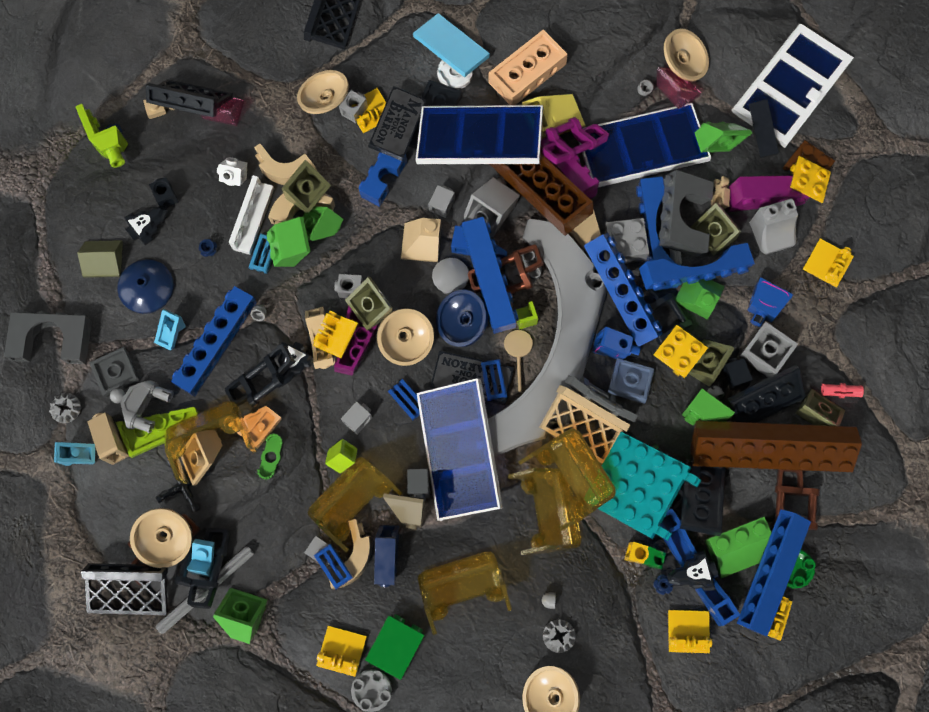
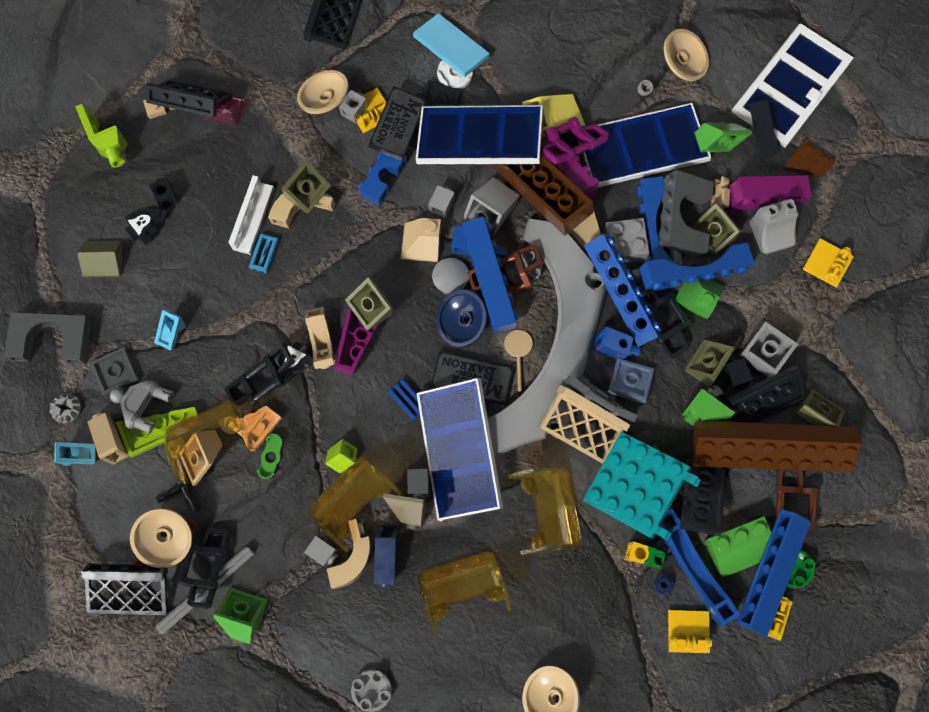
dark blue dish [117,259,174,314] -> none
blue brick [171,286,257,397] -> none
medium azure slope [187,539,215,577] -> none
dark blue plate [199,239,217,257] -> none
white brick [217,157,247,186] -> none
light grey hinge [250,304,267,321] -> none
tan arch [254,144,317,185] -> none
bright green slope [267,217,310,267] -> none
bright green slope [302,206,344,241] -> none
yellow hinge [313,311,358,358] -> none
blue tile [314,544,353,590] -> none
yellow hinge [316,626,367,677] -> none
light grey brick [335,274,363,298] -> none
light grey brick [341,402,373,435] -> none
green panel [365,614,425,680] -> none
tan dish [377,308,434,366] -> none
blue tile [481,359,507,401] -> none
light nougat brick [489,29,567,105] -> none
lime panel [516,301,538,330] -> none
clear yellow windscreen [518,429,616,530] -> none
light grey hinge [542,592,556,609] -> none
light grey gear [543,619,576,653] -> none
yellow hinge [653,325,708,378] -> none
clear pink slope [657,67,701,109] -> none
black rock [667,550,718,592] -> none
blue torso [747,277,793,327] -> none
yellow hinge [790,156,831,203] -> none
coral pin [821,383,864,398] -> none

